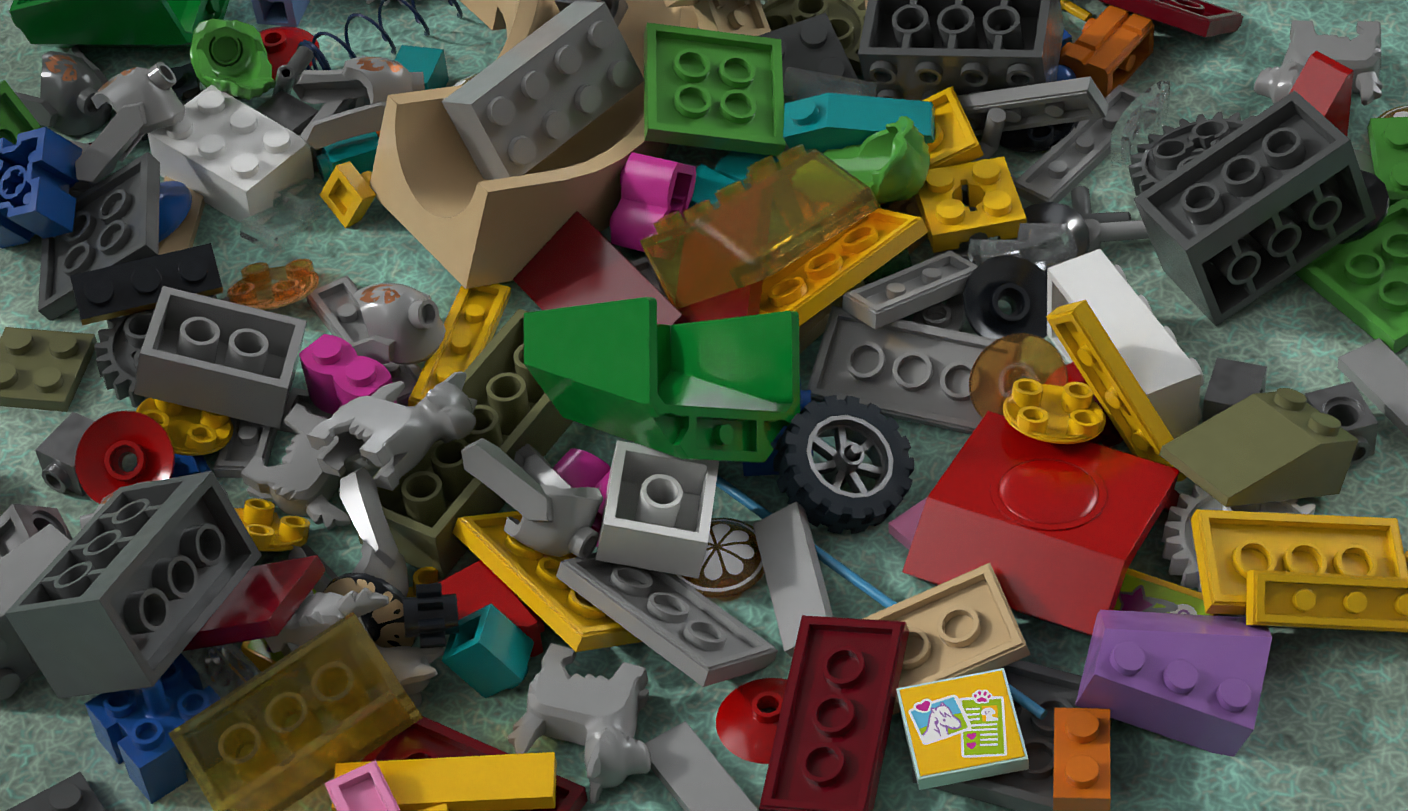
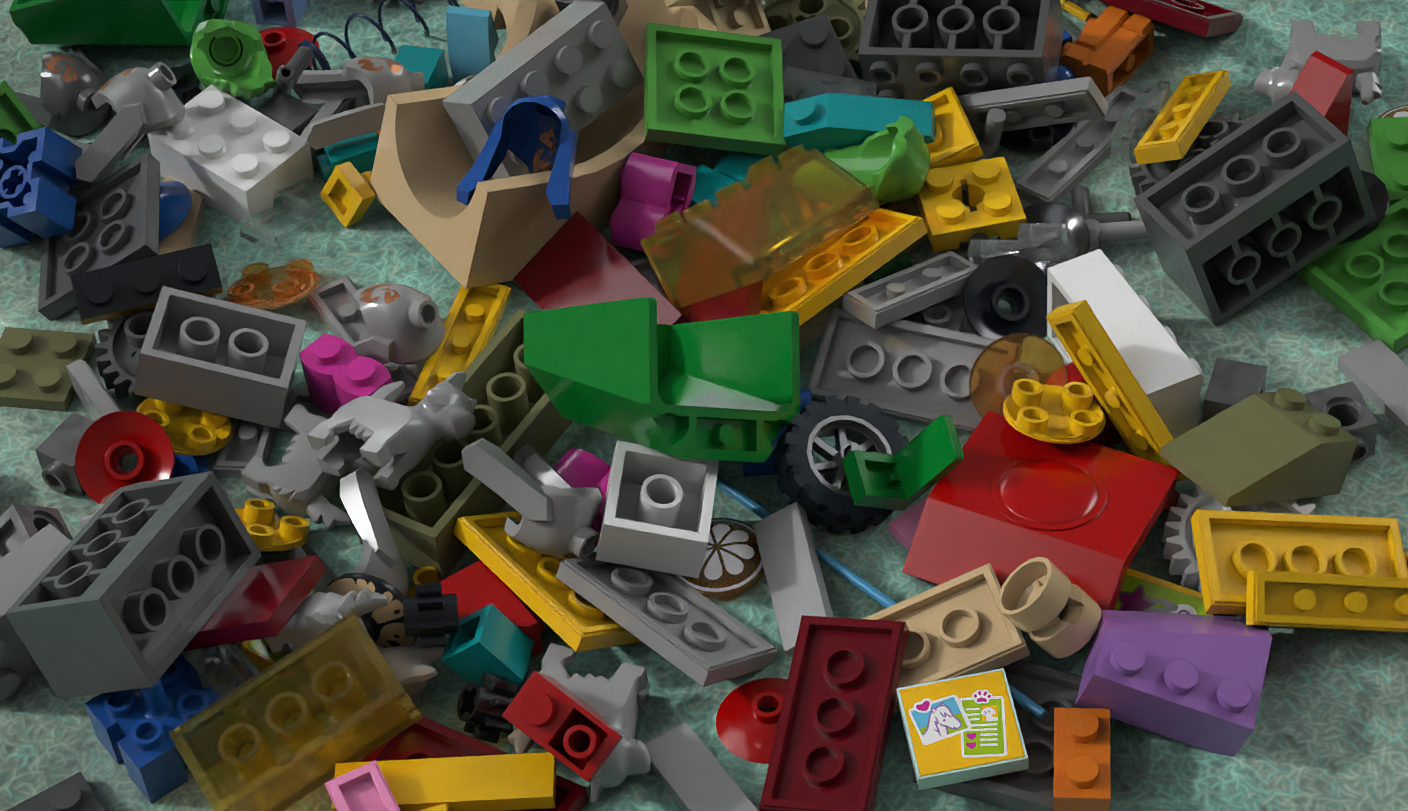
none -> light grey tile [66,358,122,421]
none -> medium azure slope [446,6,499,85]
none -> blue piece [457,95,578,220]
none -> black gear [457,672,518,744]
none -> red slope [502,671,623,782]
none -> green bracket [842,415,964,511]
none -> tan wheel [997,556,1101,659]
none -> yellow tile [1134,70,1231,165]

